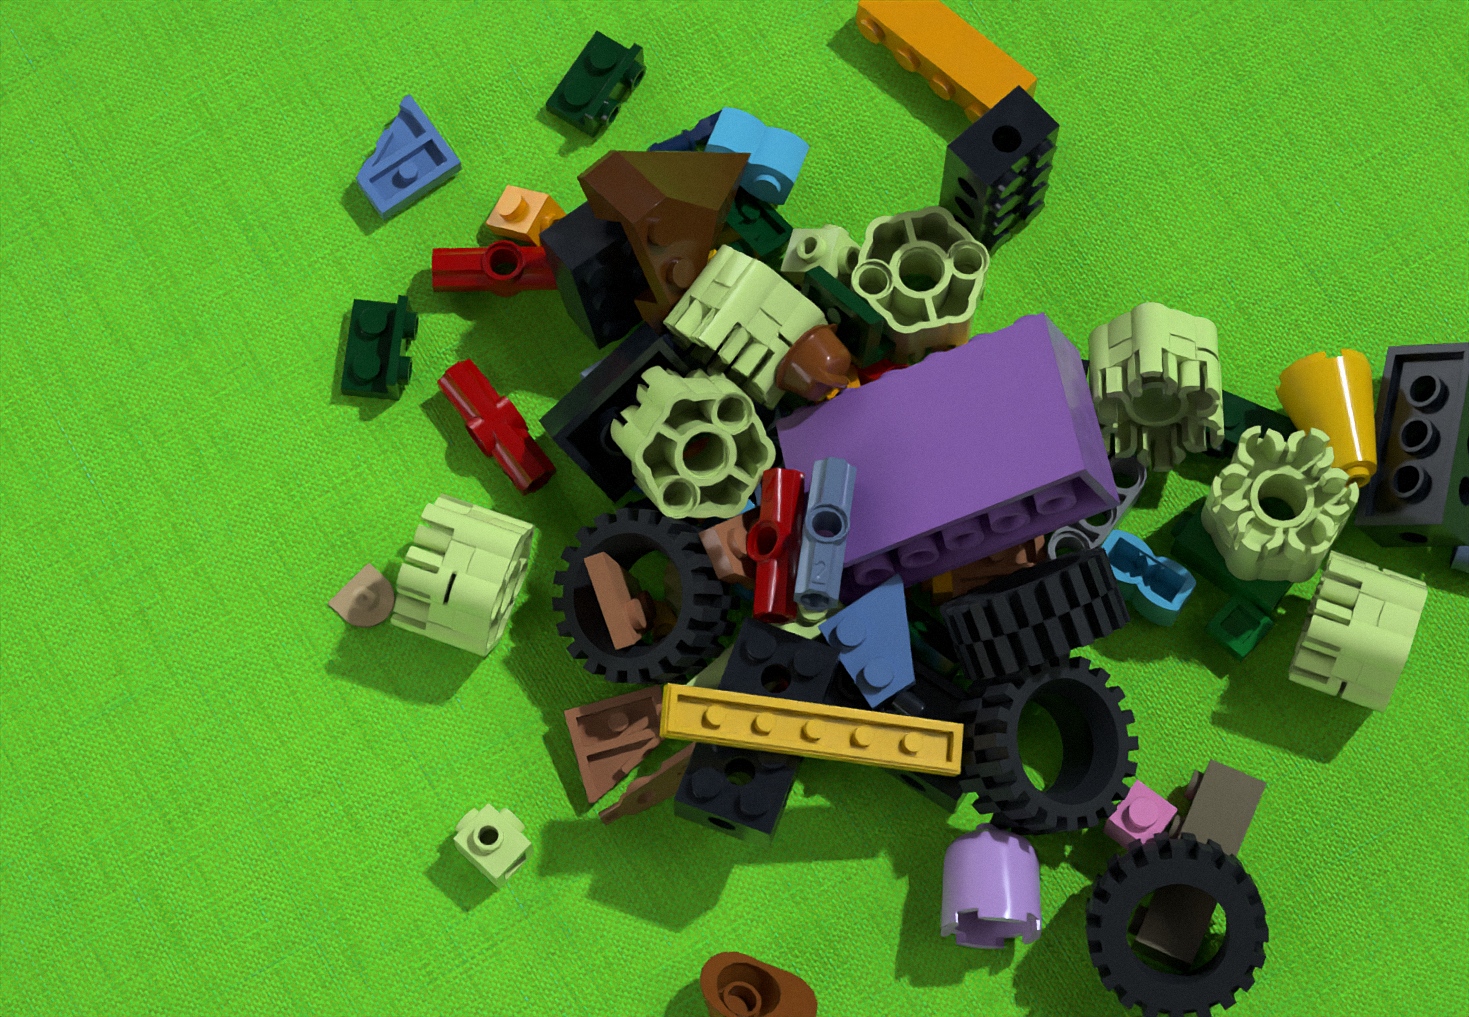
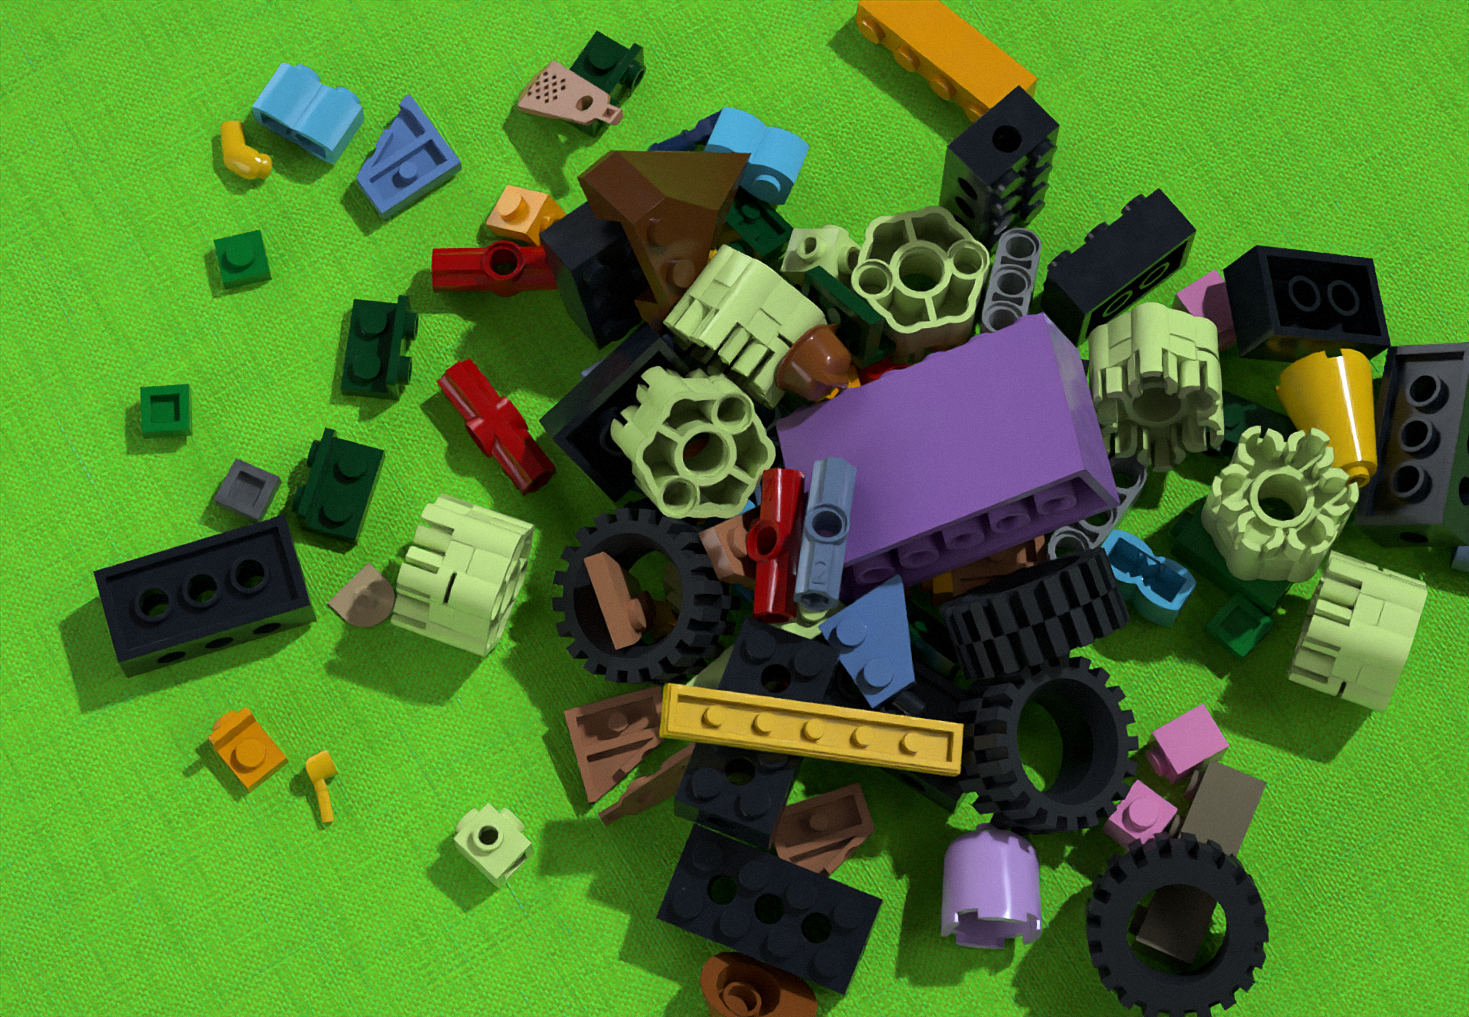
none -> black brick [93,515,317,678]
none -> green plate [140,384,193,439]
none -> light orange bracket [208,707,289,793]
none -> green plate [214,230,272,290]
none -> flat silver plate [214,458,281,523]
none -> yellow arm [220,121,273,180]
none -> medium azure brick [252,62,364,165]
none -> dark green bracket [292,428,386,545]
none -> yellow hand [306,750,338,824]
none -> nougat piece [517,60,623,126]
none -> black brick [656,823,884,995]
none -> nougat wing [773,782,875,877]
none -> light grey beam [980,228,1041,334]
none -> black brick [1040,188,1197,348]
none -> bright pink brick [1146,704,1229,786]
none -> bright pink brick [1171,269,1237,351]
none -> black brick [1223,245,1391,363]

